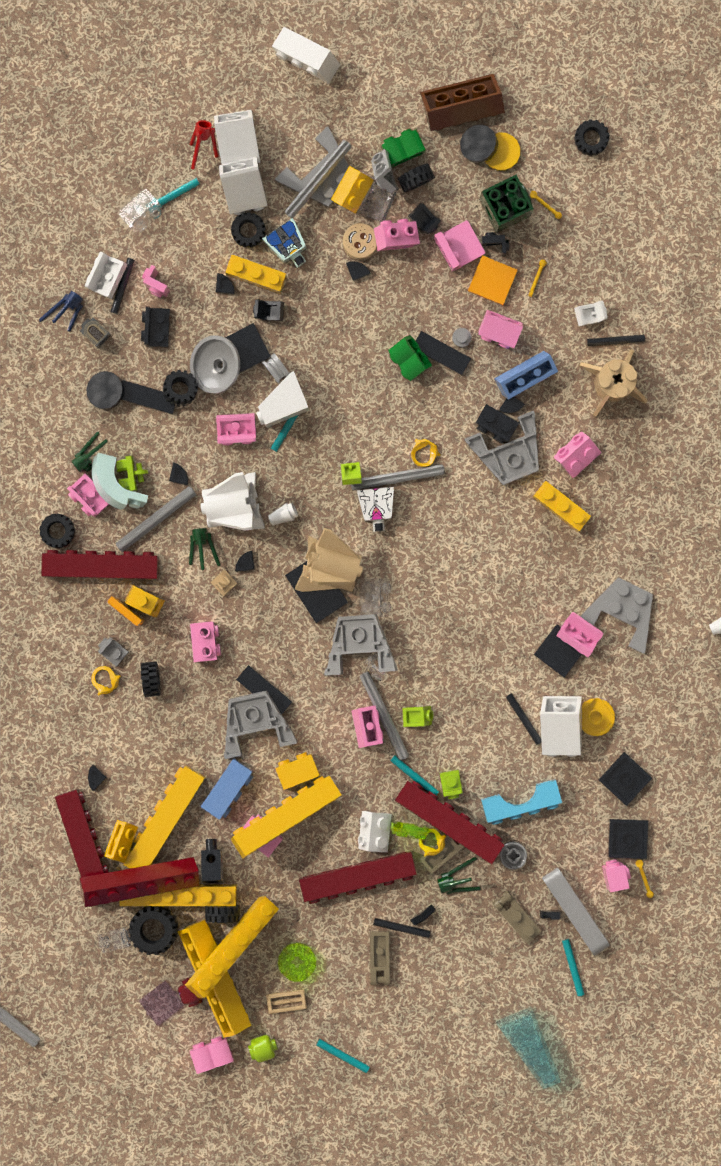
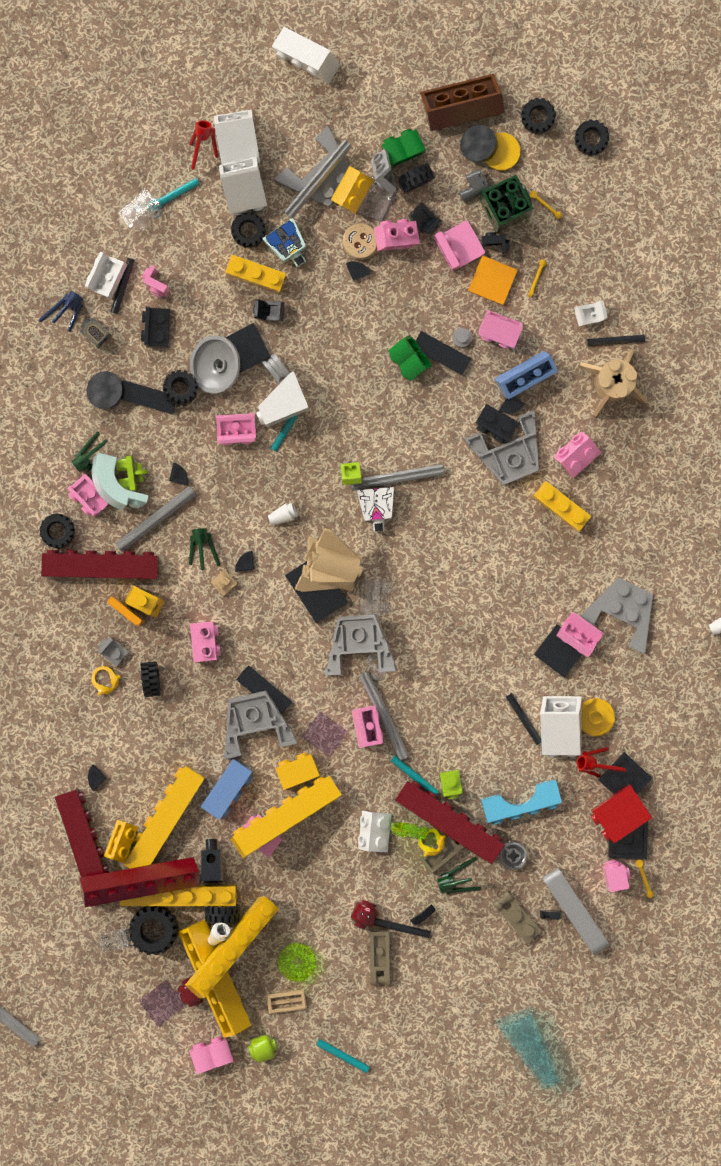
white brick [201,472,265,531] -> none
black tile [215,273,235,295] -> none
dark red brick [299,850,417,904] -> none
lime bracket [402,706,434,727] -> none
yellow piece [411,439,441,467] -> none
teal bar [562,939,585,996] -> none
none -> white cone [208,923,230,946]
none -> piece [302,711,347,756]
none -> dark red head [351,900,379,930]
none -> dark grey piece [459,169,489,203]
none -> black tyre [521,97,556,134]
none -> red plant [576,747,626,777]
none -> red brick [591,784,652,843]

